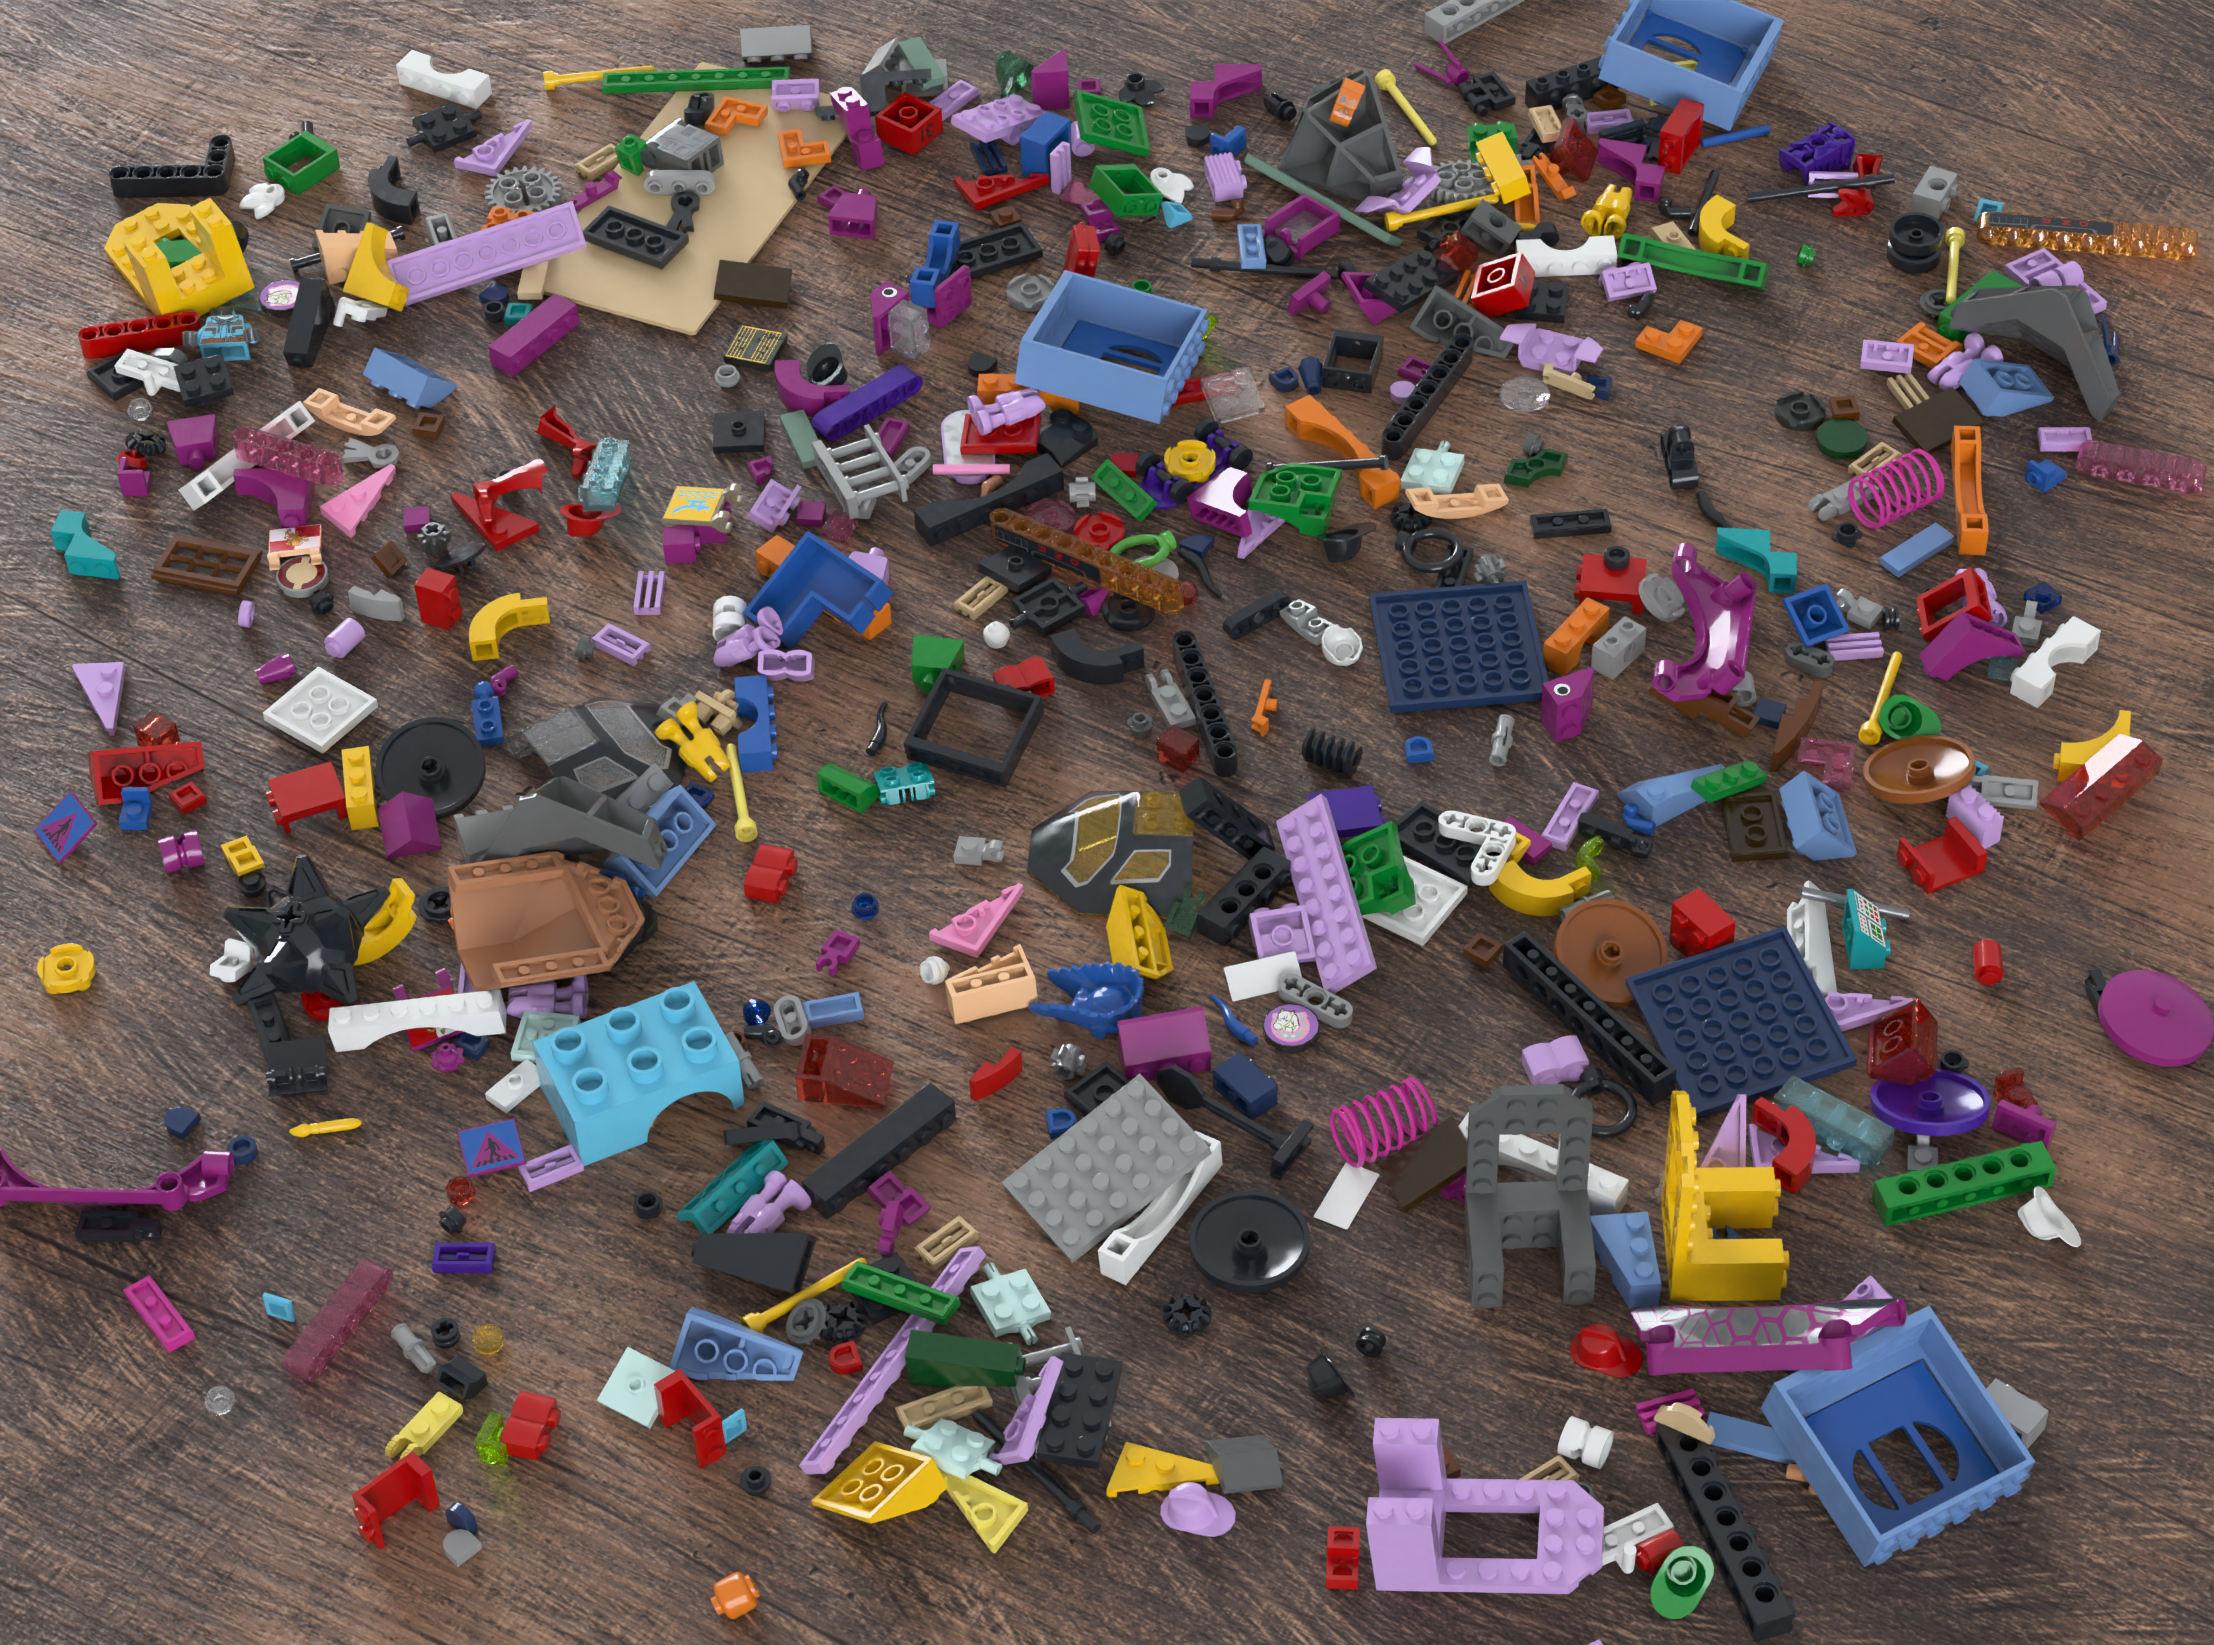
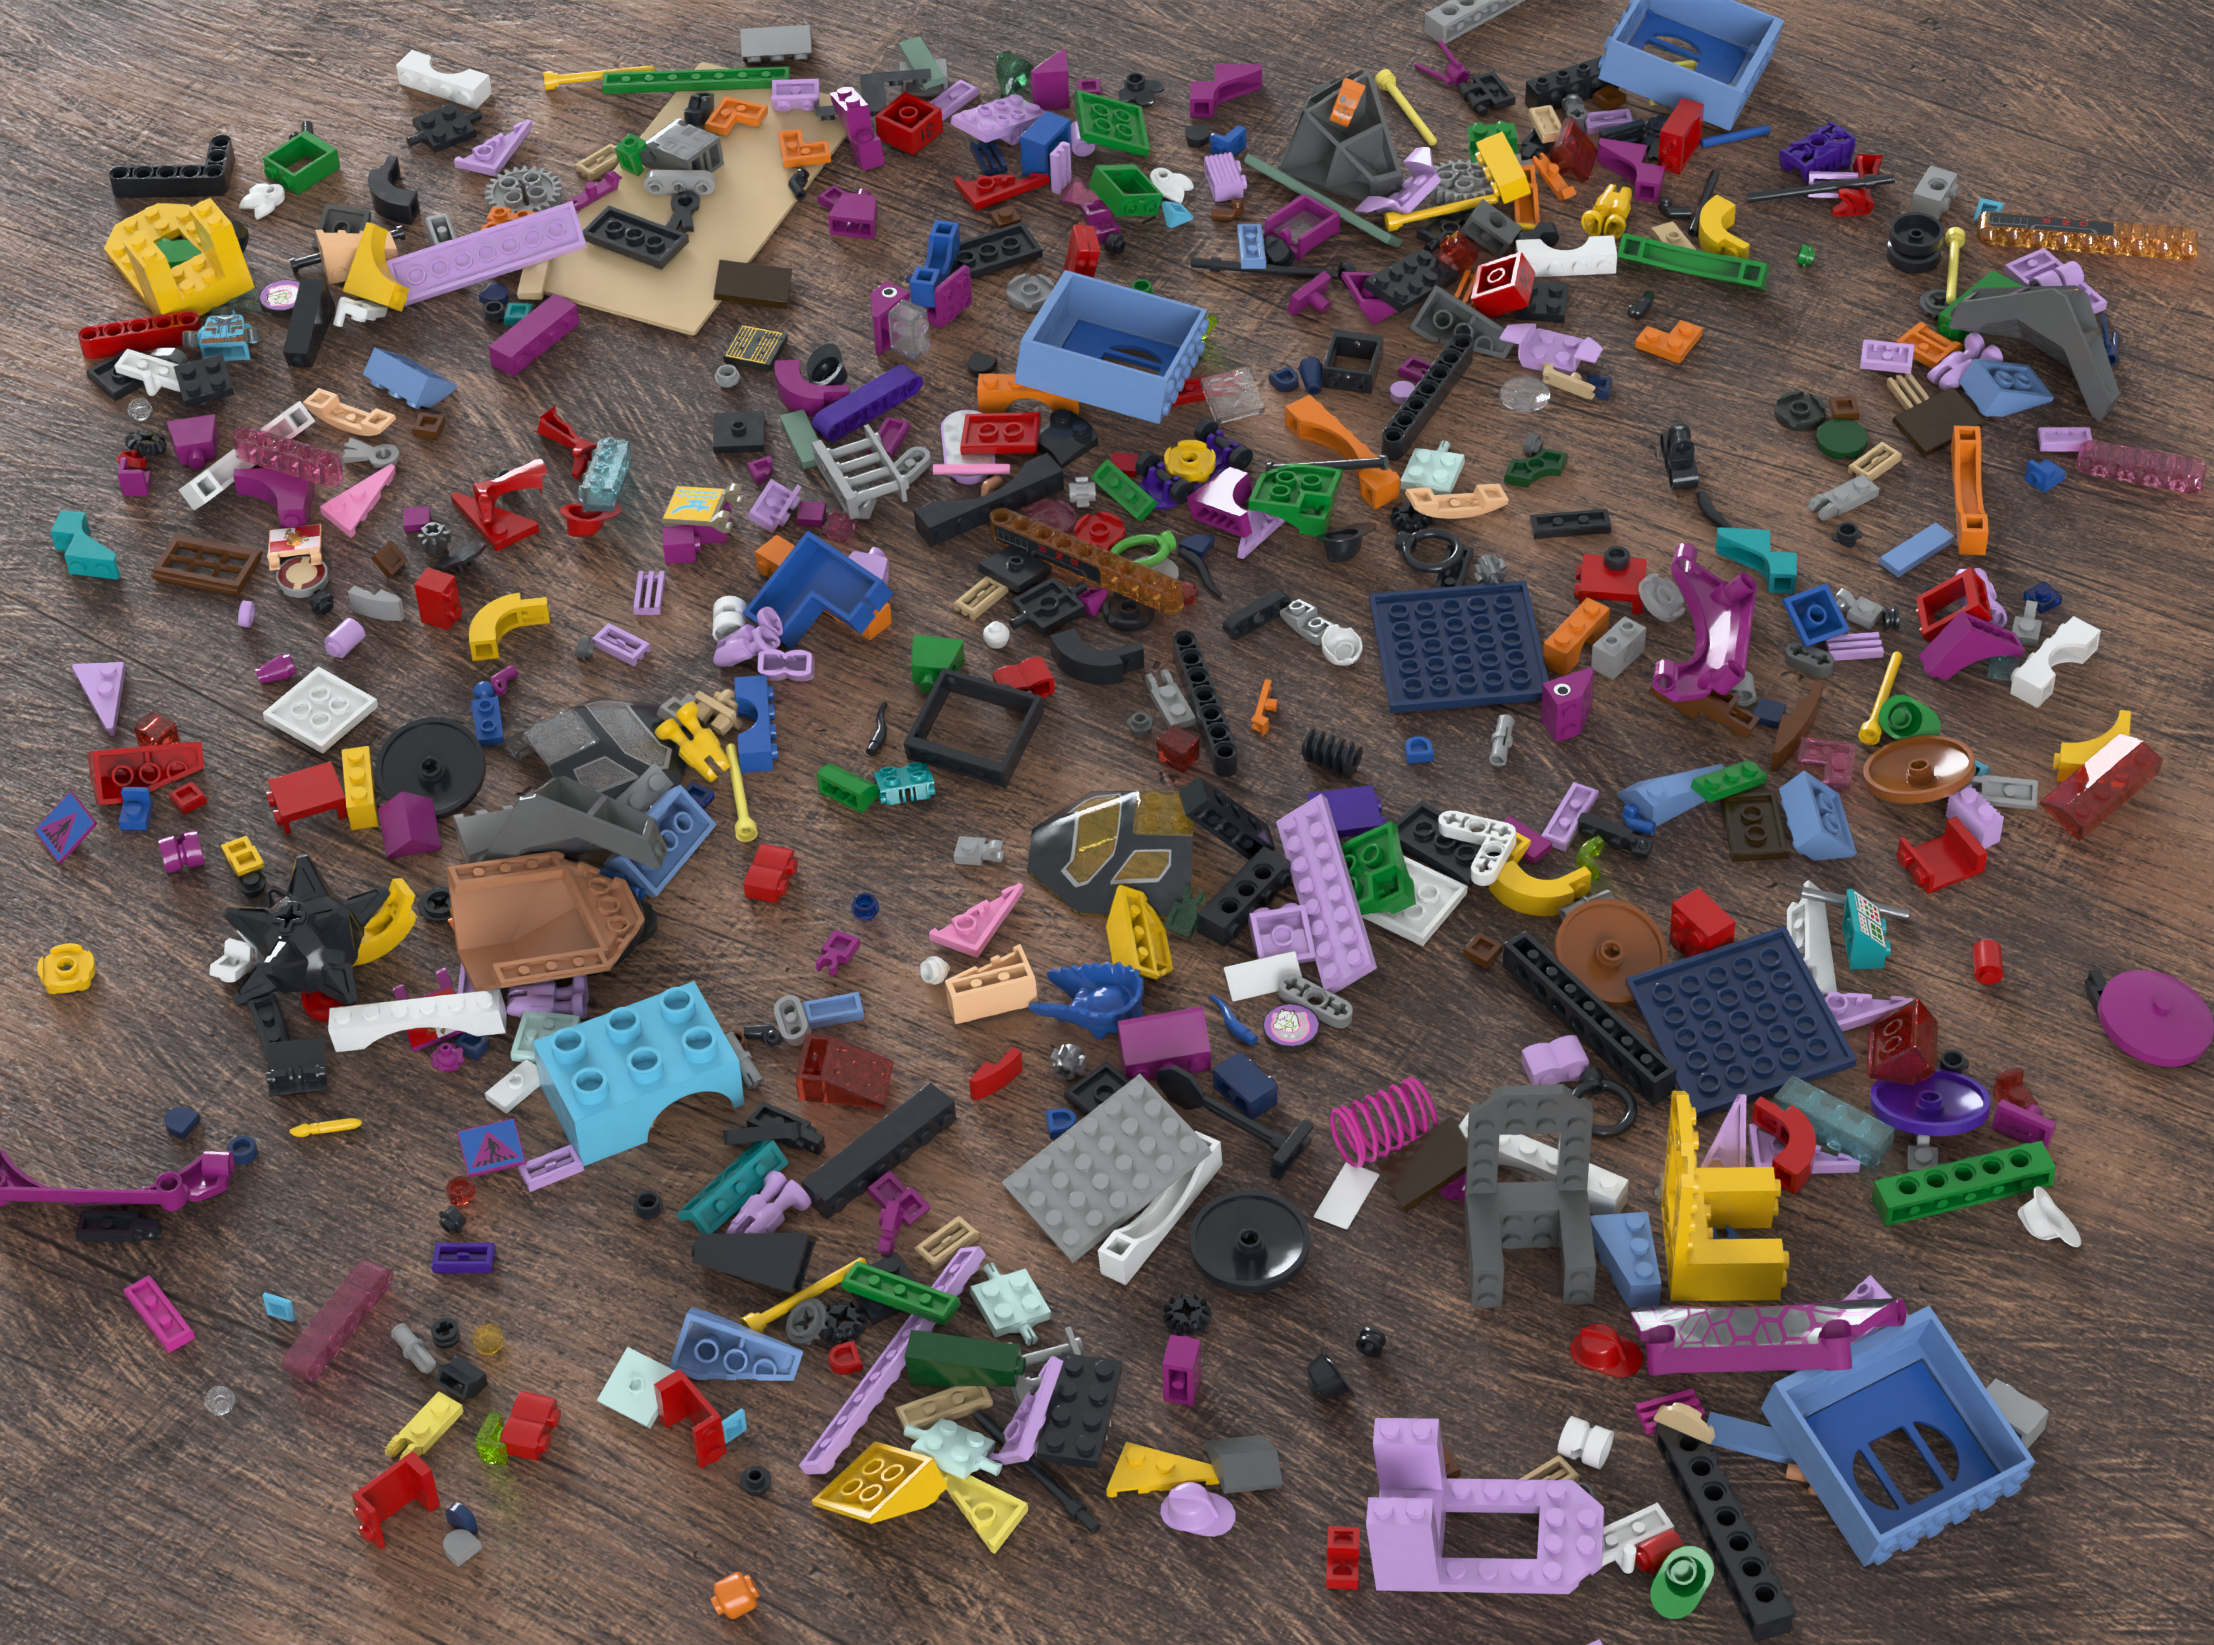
clear blue plate [743,999,771,1025] -> none
light grey brick [862,38,906,86] -> none
lavender piece [967,388,1045,435] -> none
black arm [1264,91,1297,121] -> none
lavender bracket [1598,262,1657,302] -> none
dark pink piece [1848,448,1945,529] -> none
none -> magenta brick [1162,1335,1201,1406]

